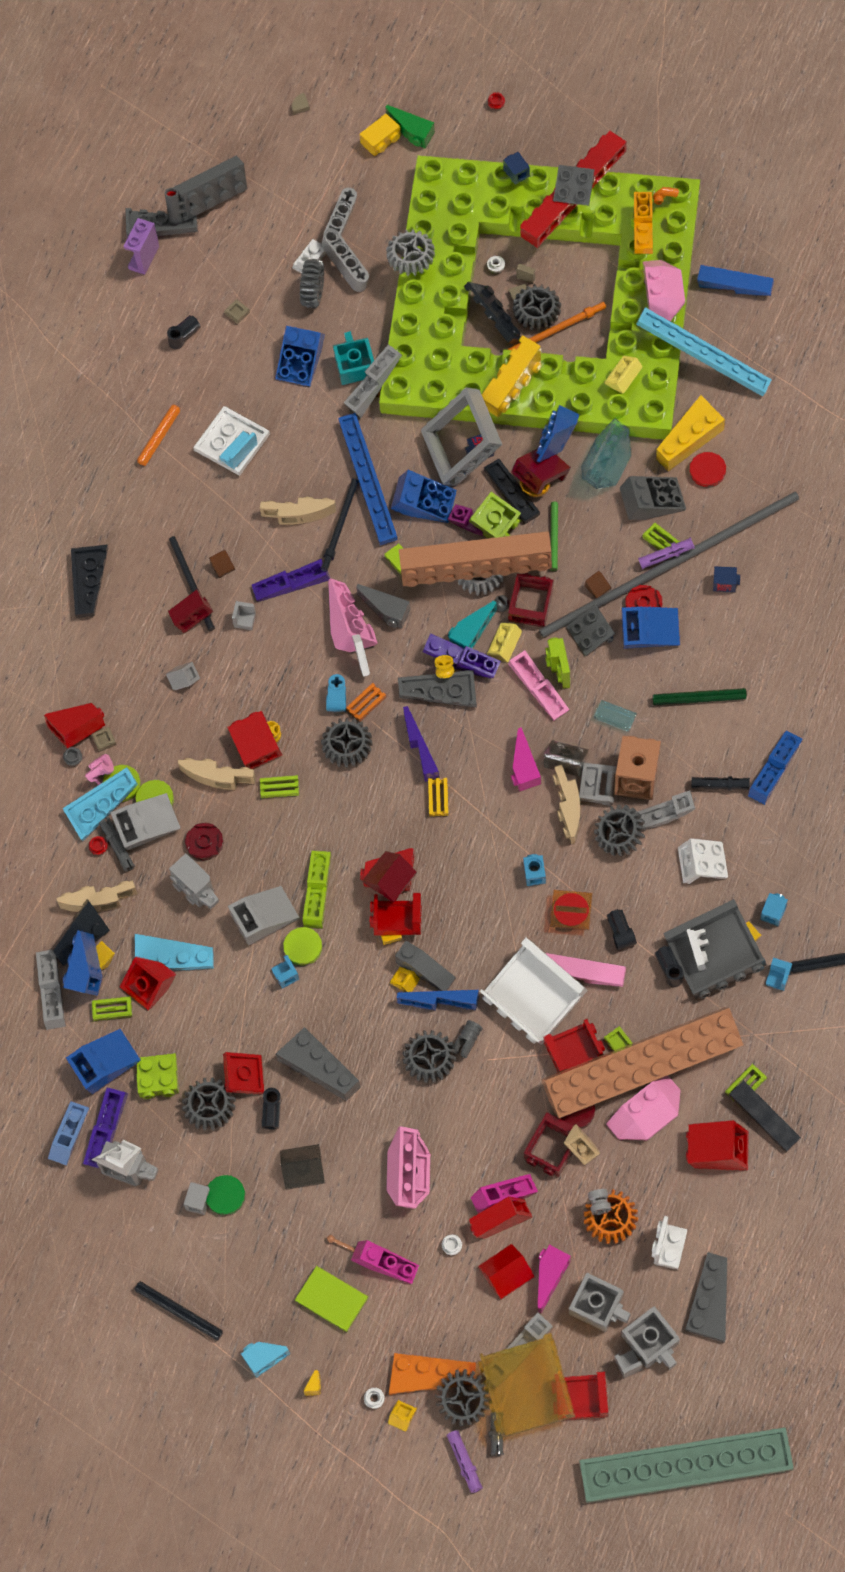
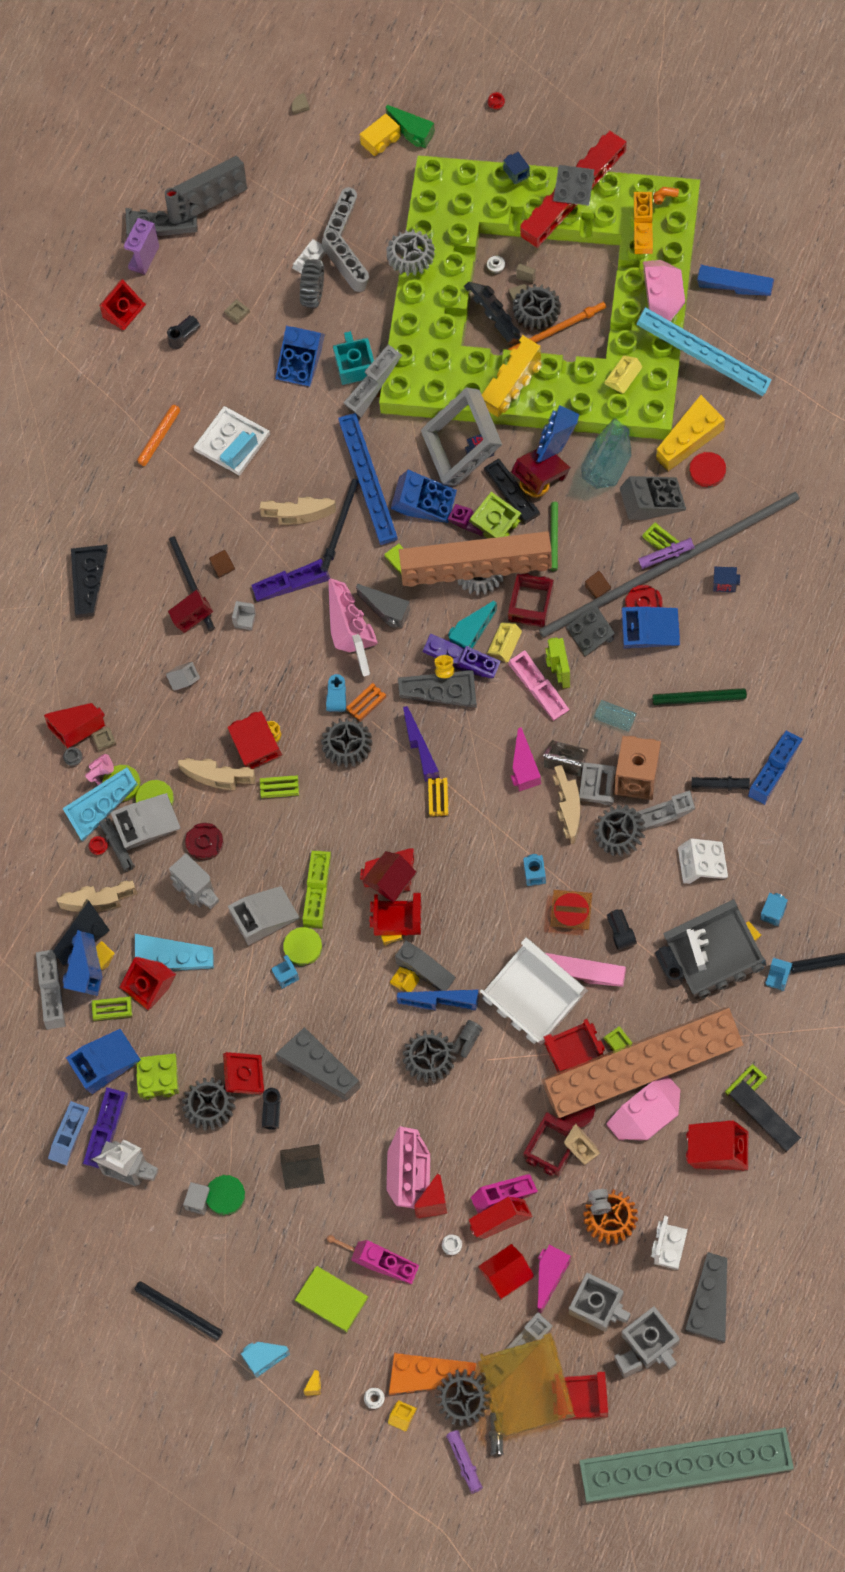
dark grey hinge [494,595,509,612] -> none
none -> red slope [99,279,146,330]
none -> red slope [414,1173,447,1219]

